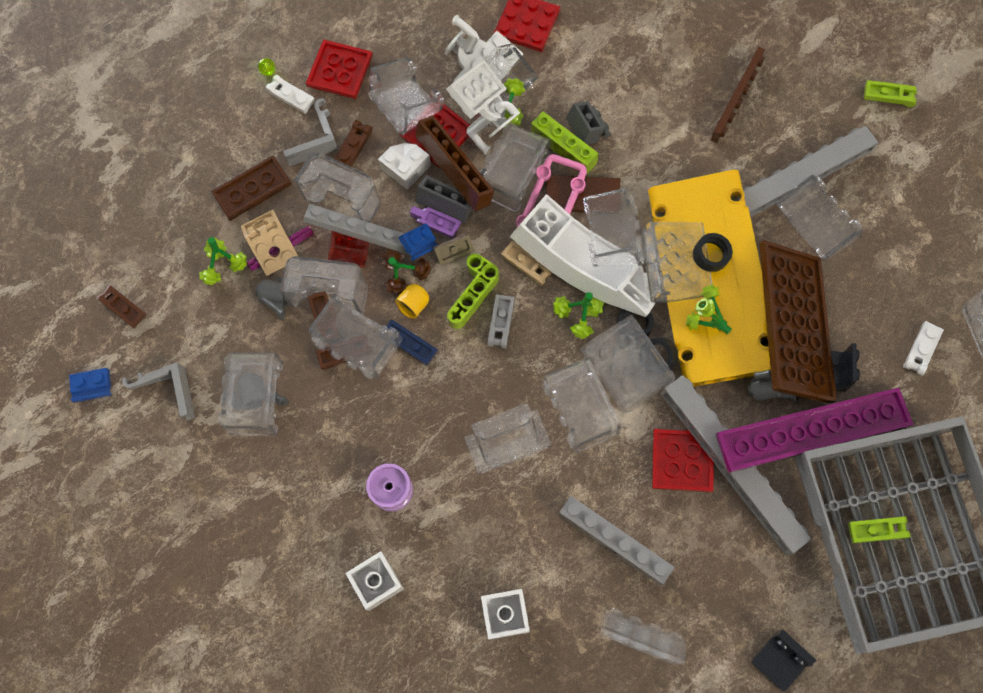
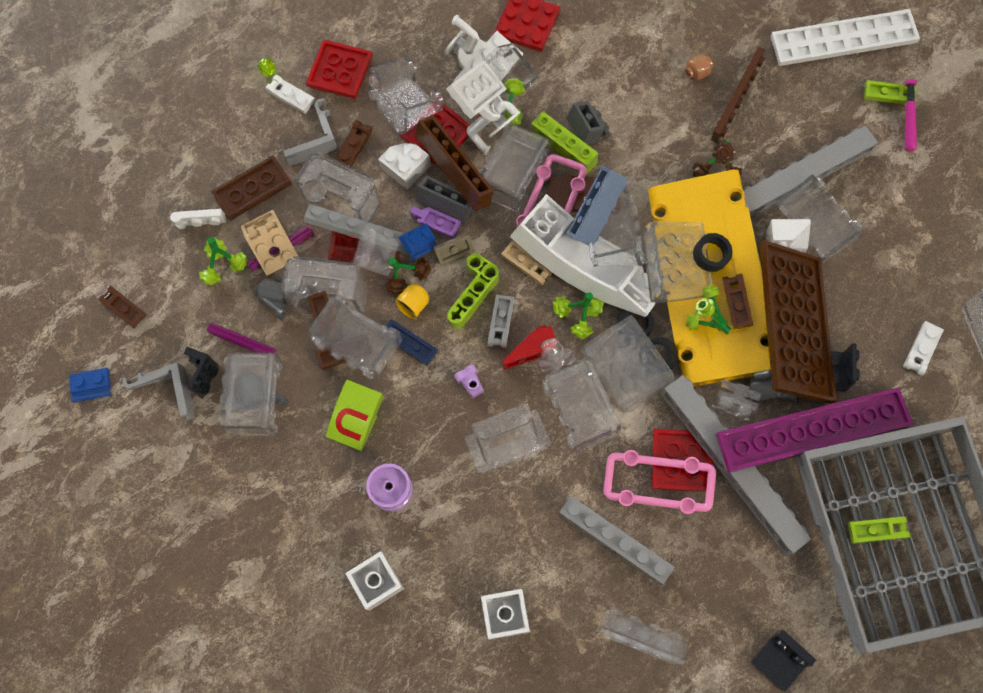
none -> white plate [170,209,226,229]
none -> black bracket [184,347,219,399]
none -> magenta axle [207,323,277,359]
none -> lime slope [326,380,384,452]
none -> clear plate [352,228,400,277]
none -> lavender plate [454,364,484,398]
none -> red slope [502,325,559,370]
none -> clear plate [536,338,576,372]
none -> sand blue brick [567,166,628,248]
none -> bright pink bar [603,450,716,514]
none -> nougat head [685,54,713,81]
none -> reddish brown plant [692,141,742,177]
none -> clear plate [711,379,762,421]
none -> reddish brown plate [722,273,753,330]
none -> white slope [764,219,811,253]
none -> white plate [771,9,920,66]
none -> dark pink piece [905,79,917,152]

